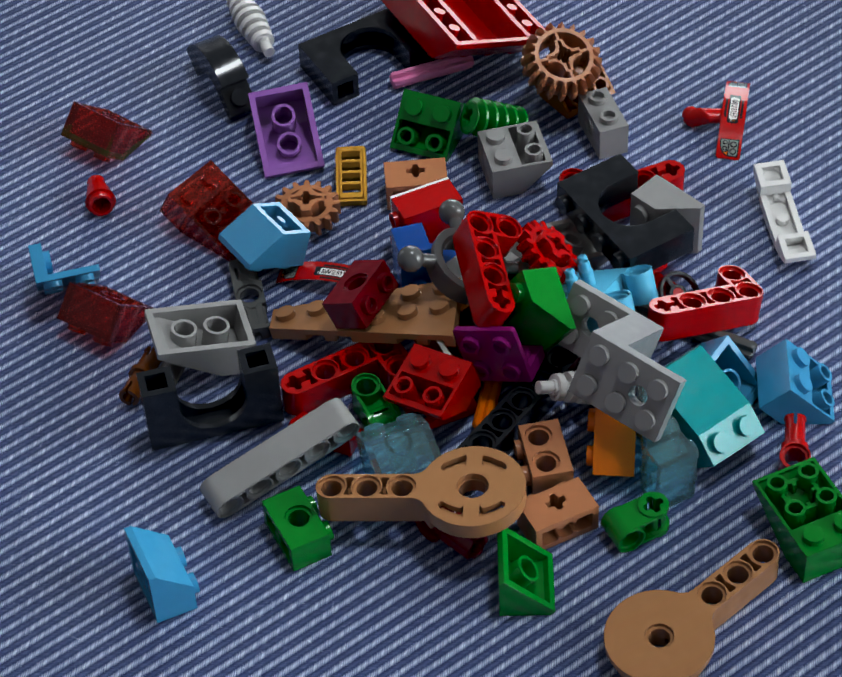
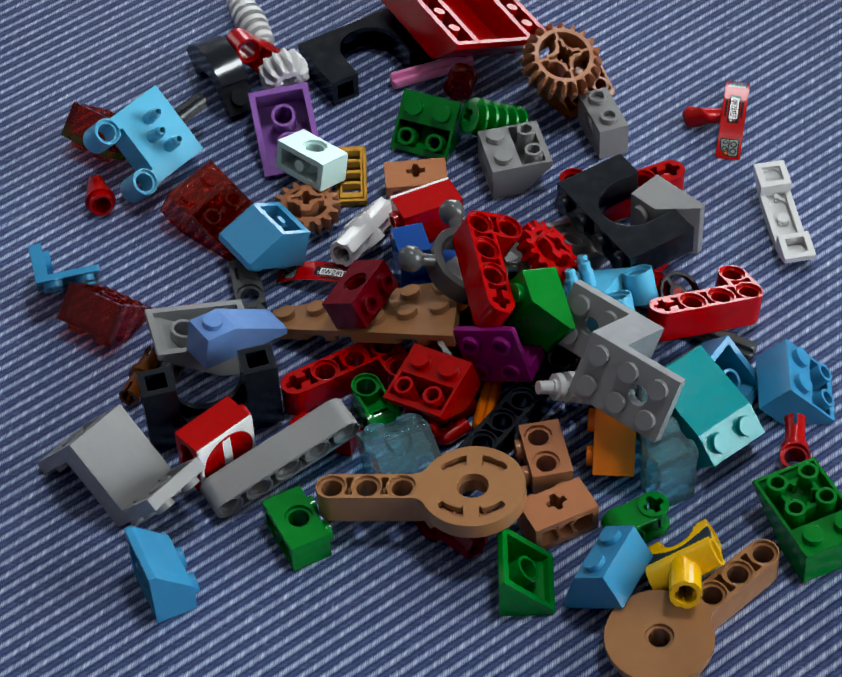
none -> light grey bracket [36,404,206,527]
none -> medium azure piece [83,85,208,203]
none -> piece [174,396,256,495]
none -> medium blue slope [186,309,288,370]
none -> red piece [225,28,280,73]
none -> white gear [258,47,310,90]
none -> light aqua brick [275,129,348,192]
none -> white piece [330,197,391,267]
none -> red arm [419,417,471,445]
none -> clear red wheel [444,63,478,101]
none -> dark azure slope [563,525,653,609]
none -> yellow connector [645,519,725,609]

